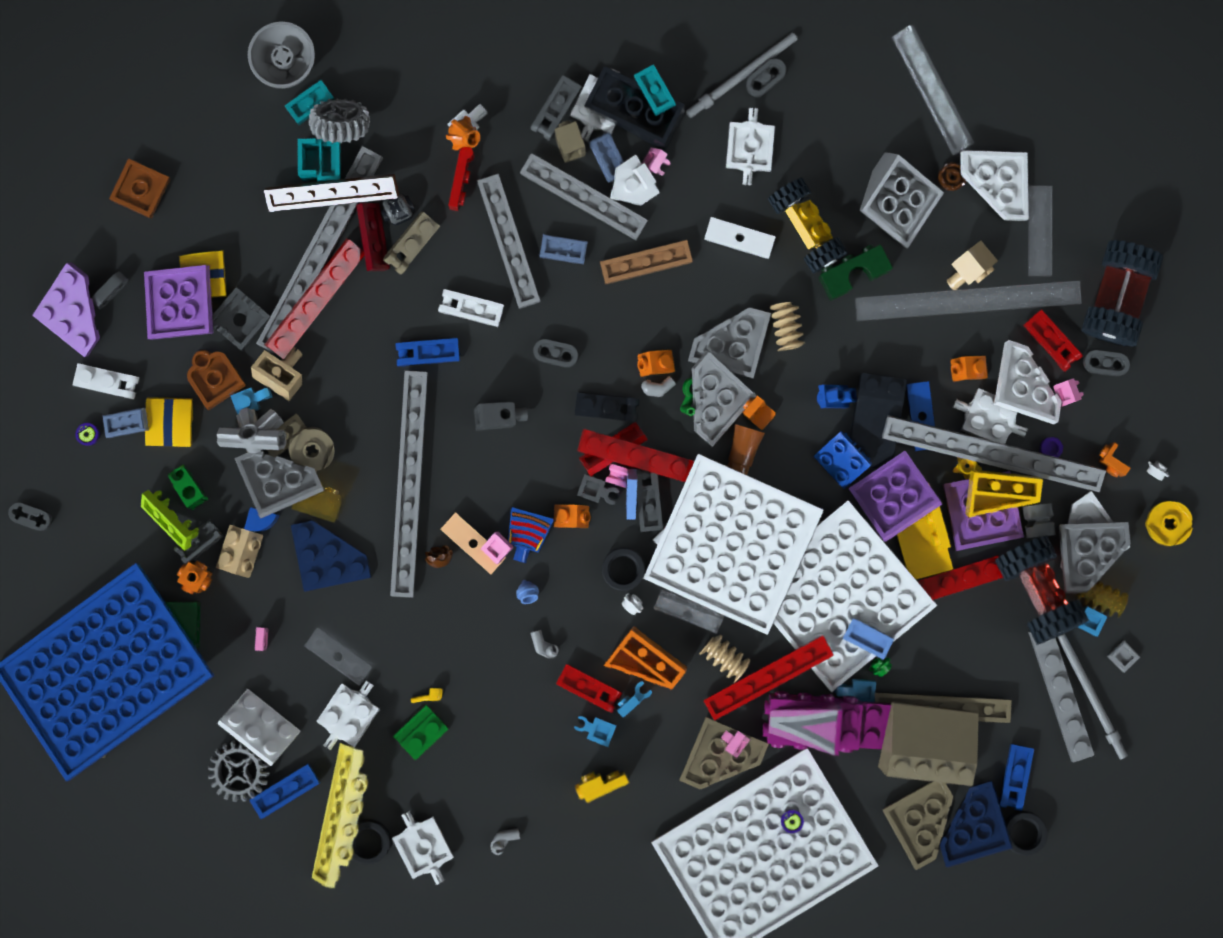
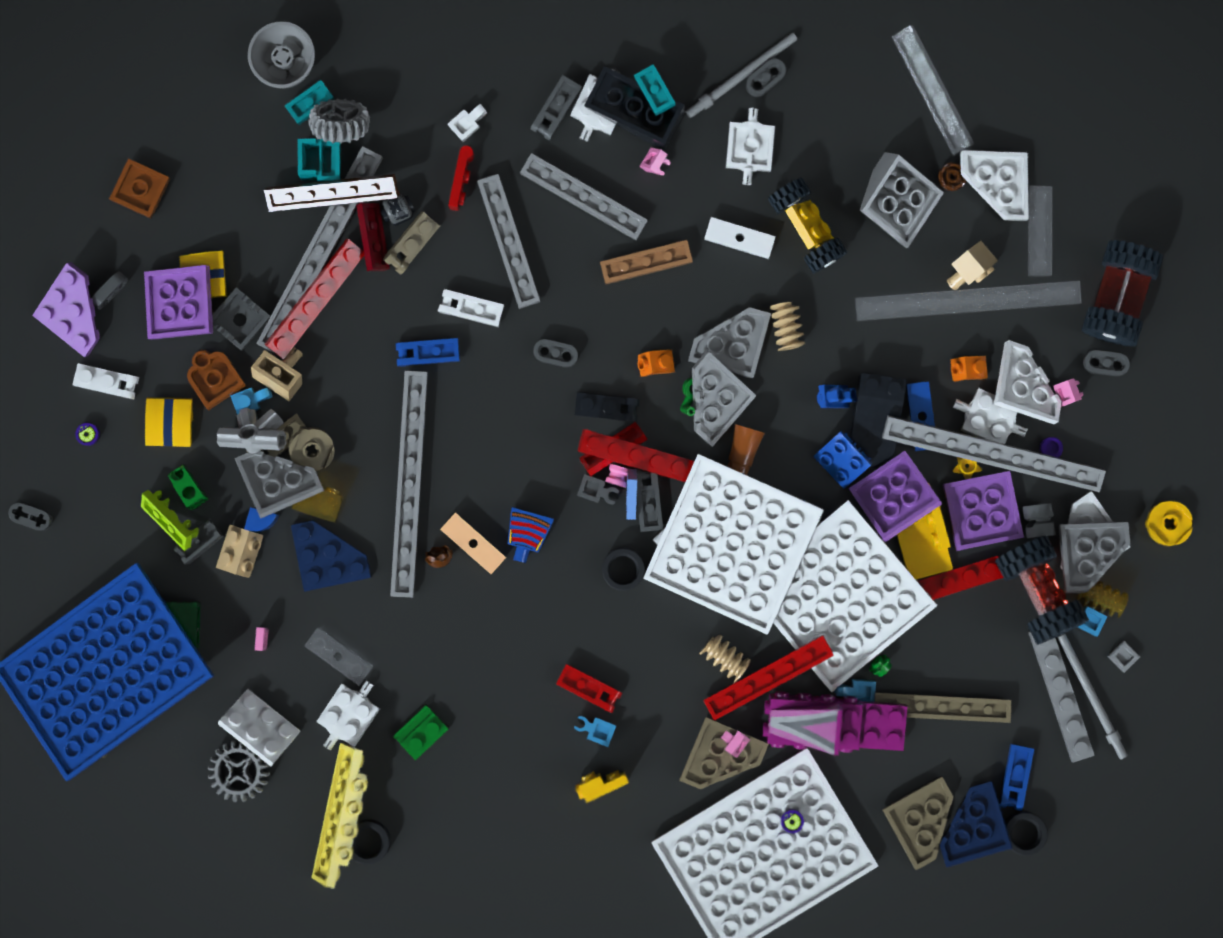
sand blue plate [103,408,149,438] -> none
orange brick [177,560,213,595] -> none
blue plate [249,764,321,819] -> none
white plate [392,811,454,885] -> none
yellow hand [411,688,443,703] -> none
orange rock [446,116,480,150] -> none
dark grey torso [474,402,528,431] -> none
bright pink tile [481,531,514,564] -> none
light grey arm [490,828,520,855] -> none
medium blue plate [516,580,539,604] -> none
light grey arm [530,630,559,658] -> none
sand blue plate [540,234,588,265] -> none
orange bracket [554,505,591,528] -> none
dark tan brick [555,121,586,163] -> none
sand blue plate [588,132,624,183] -> none
orange wedge [604,626,688,689] -> none
white plate [610,155,660,205] -> none
dark azure plate [617,681,652,717] -> none
white plate [622,593,644,615] -> none
light grey arm [641,376,676,397] -> none
clear tile [654,590,724,634] -> none
orange bracket [743,395,776,430] -> none
dark green arch [818,244,893,301] -> none
medium blue tile [843,618,894,660] -> none
dark tan slope [878,702,979,786] -> none
yellow wedge [965,469,1043,518] -> none
red plate [1023,309,1083,372] -> none
orange bracket [1098,442,1131,478] -> none
white plate [1147,461,1169,481] -> none

